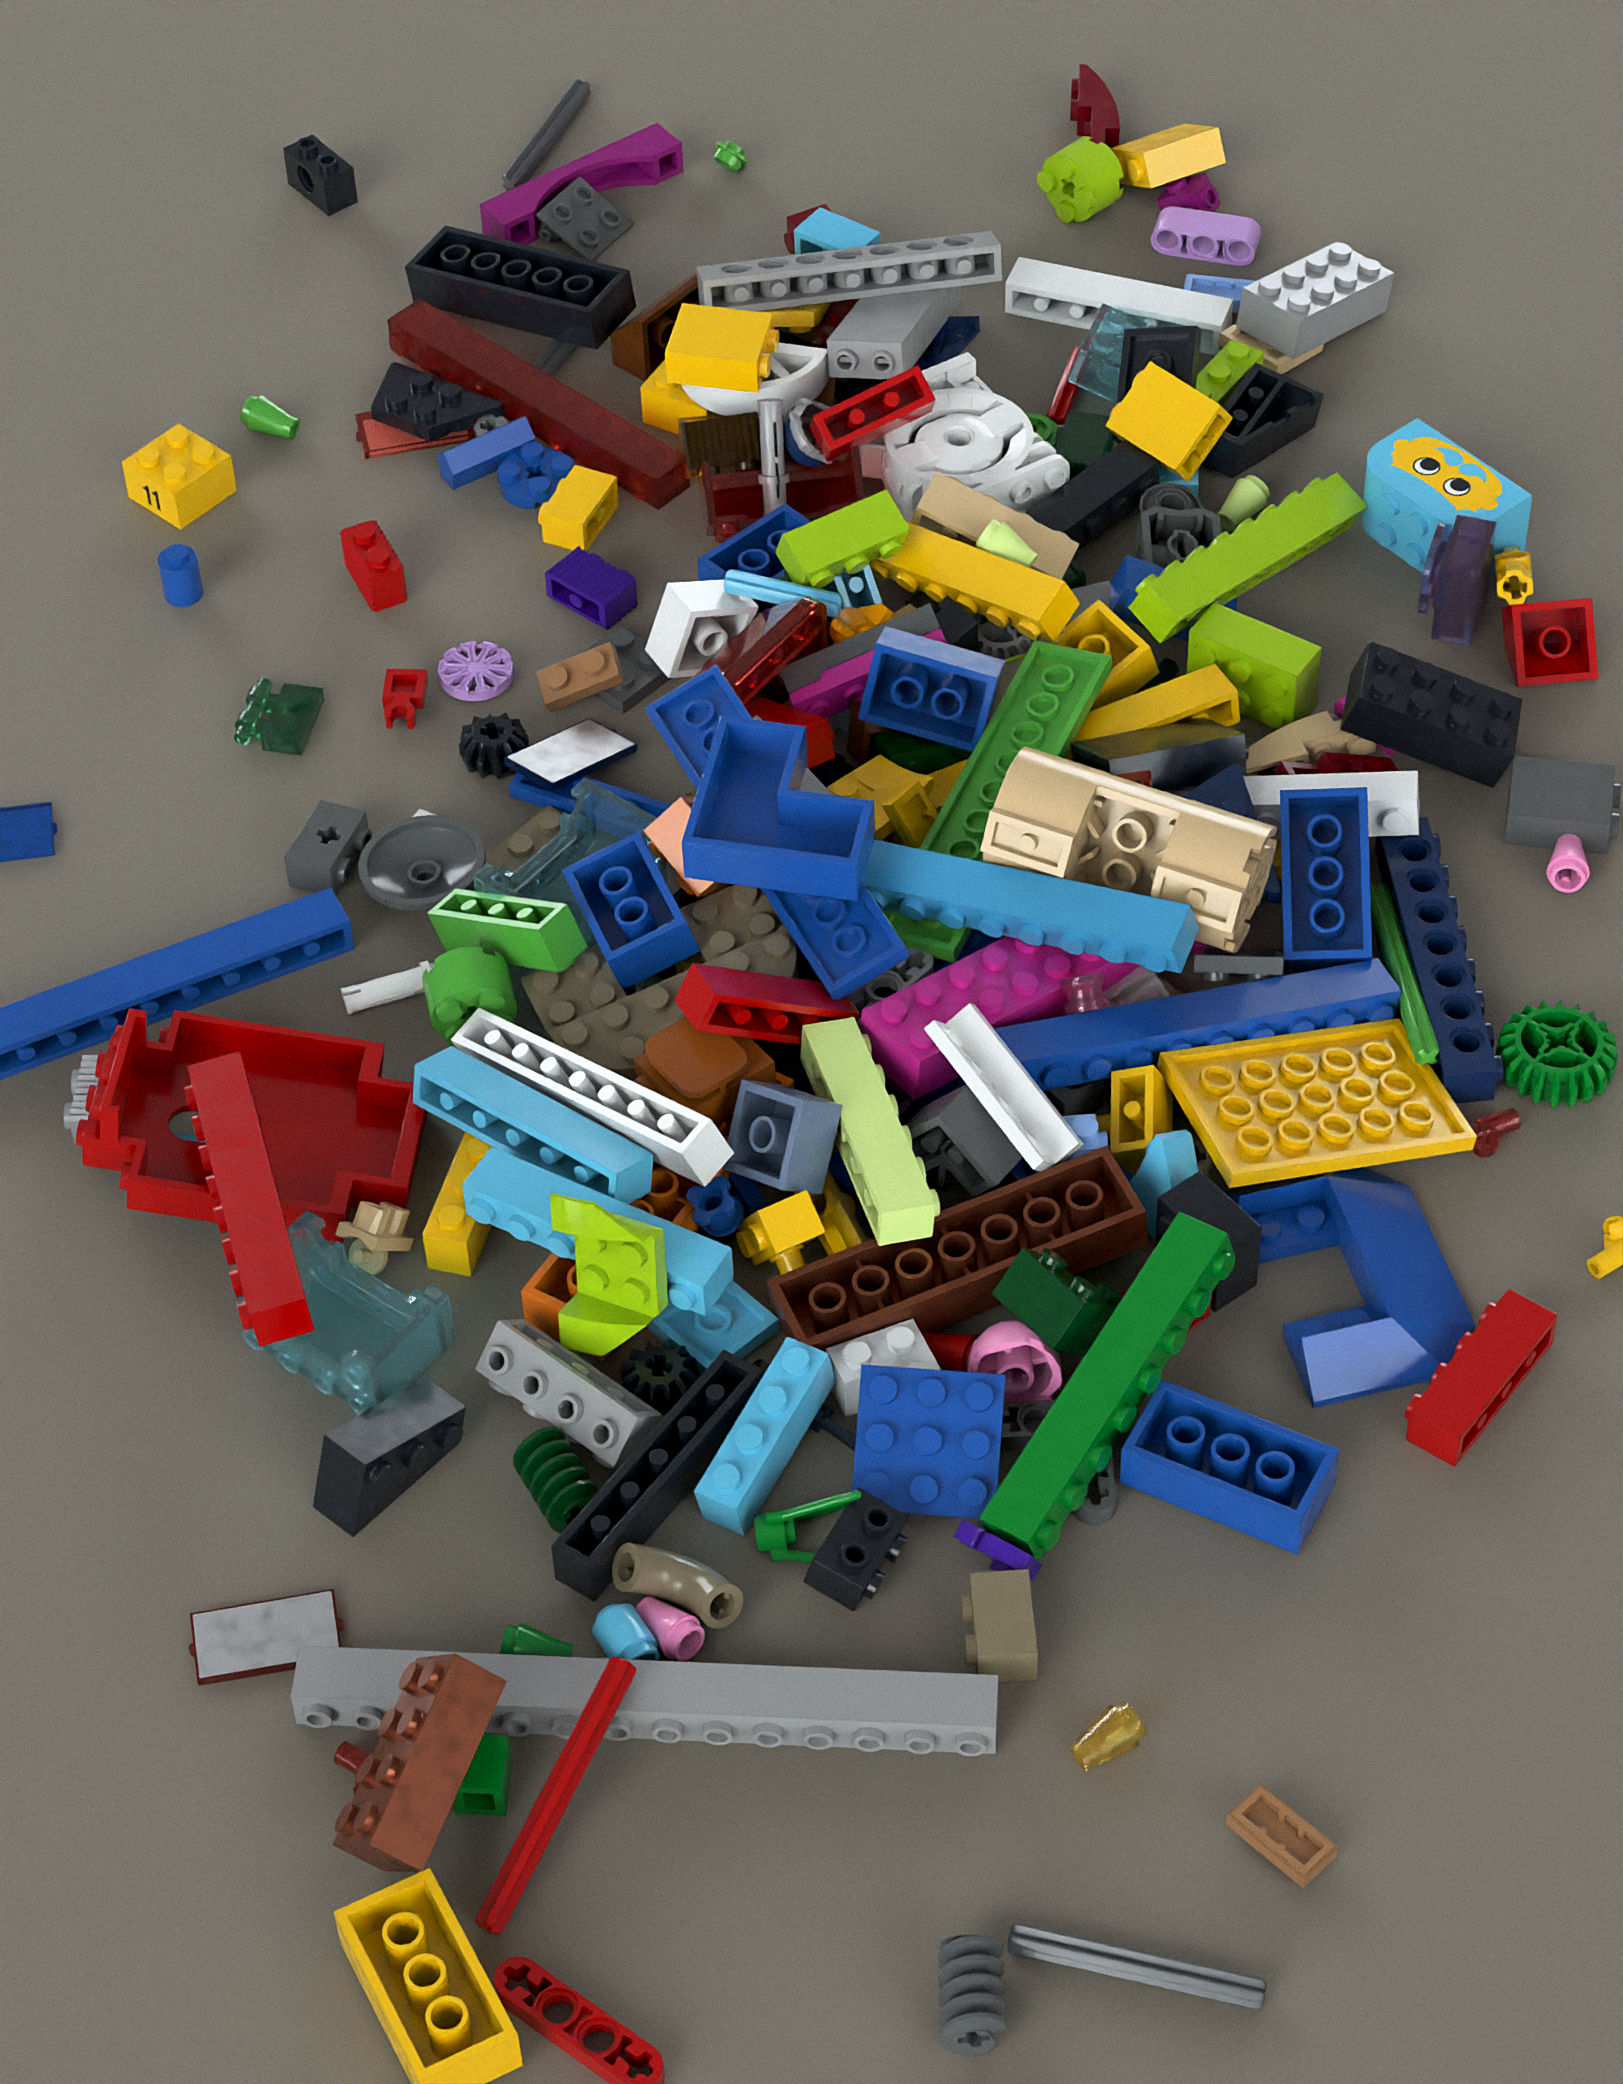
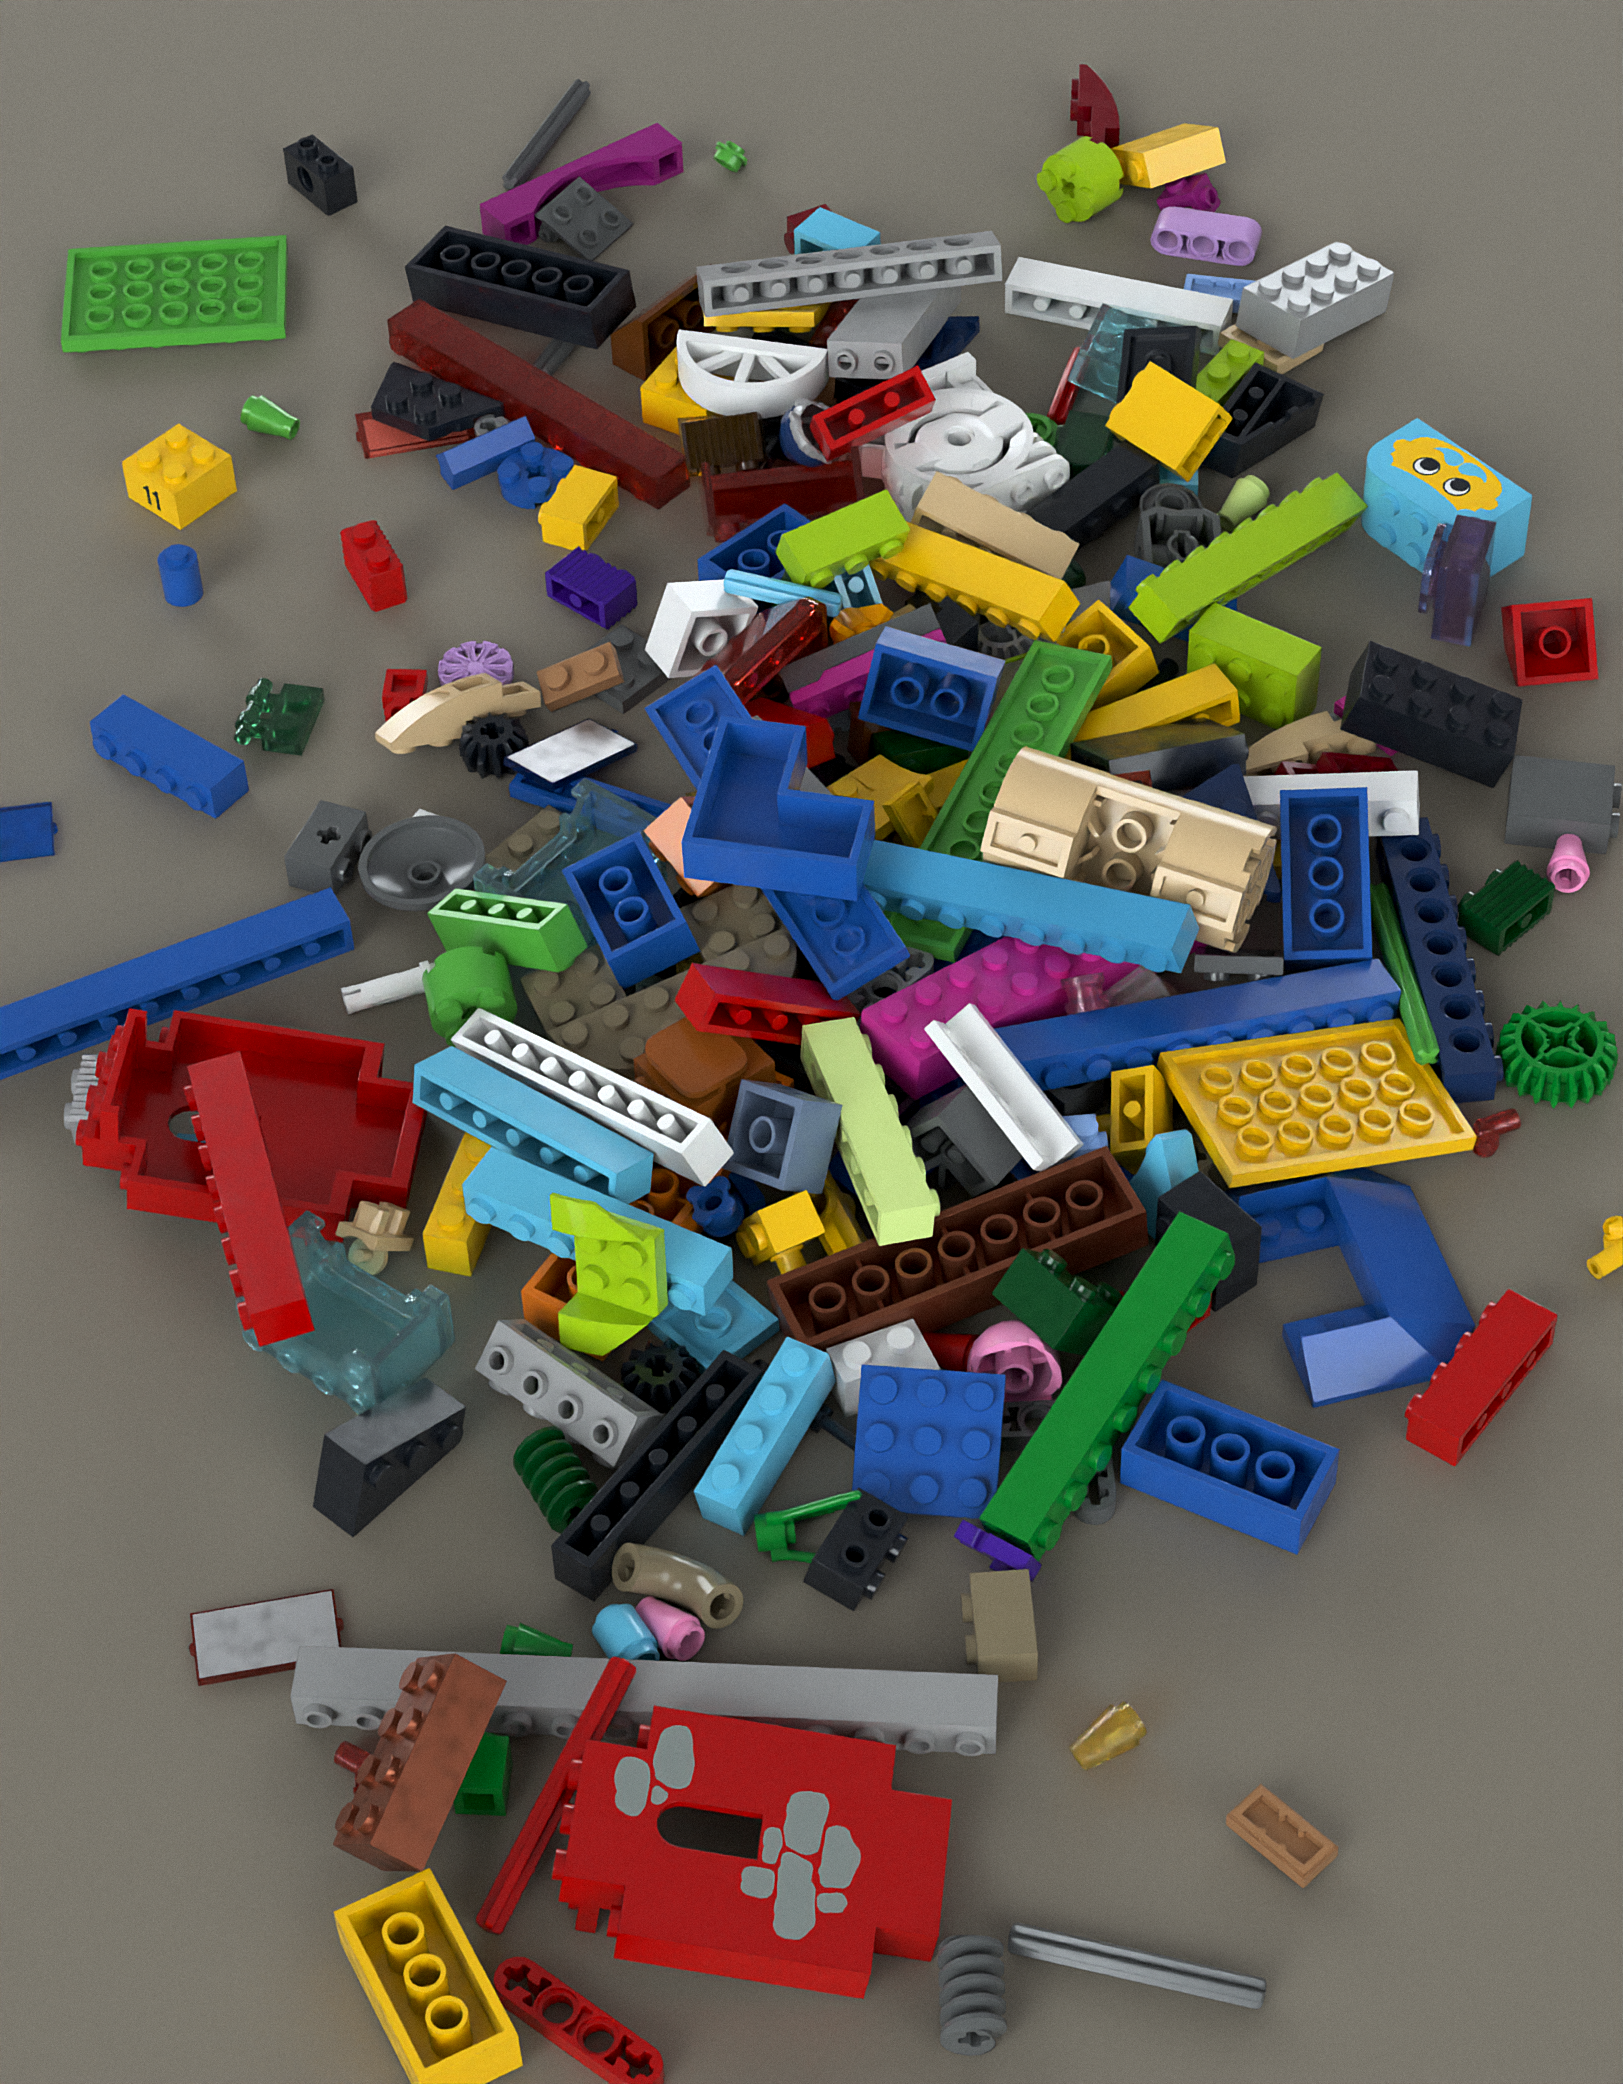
yellow brick [665,303,779,393] -> none
light grey pin [757,398,790,517] -> none
yellowish green cone [976,519,1038,568] -> none
yellow piece [1494,545,1534,605] -> none
none -> bright green plate [61,235,288,353]
none -> blue brick [89,694,249,819]
none -> tan slope [375,673,541,754]
none -> red panel [551,1705,952,1999]
none -> dark green brick [1457,860,1555,956]

